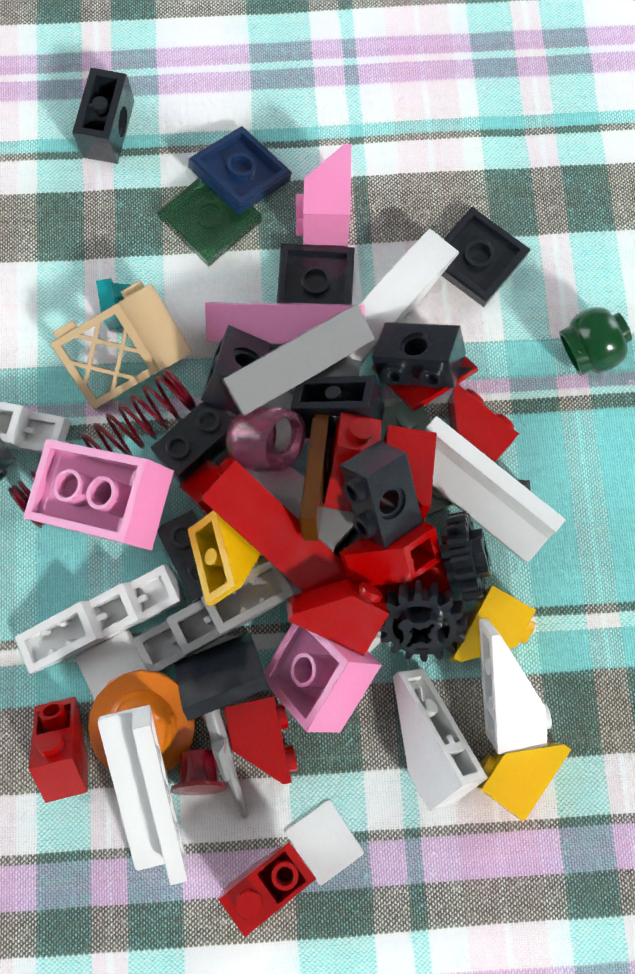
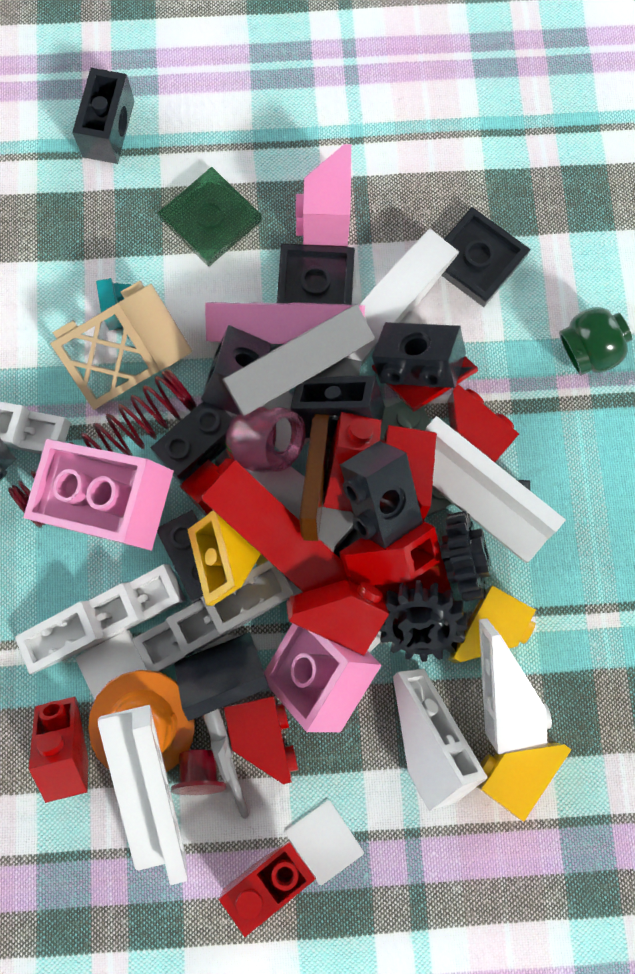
dark blue tile [188,126,292,215] -> none

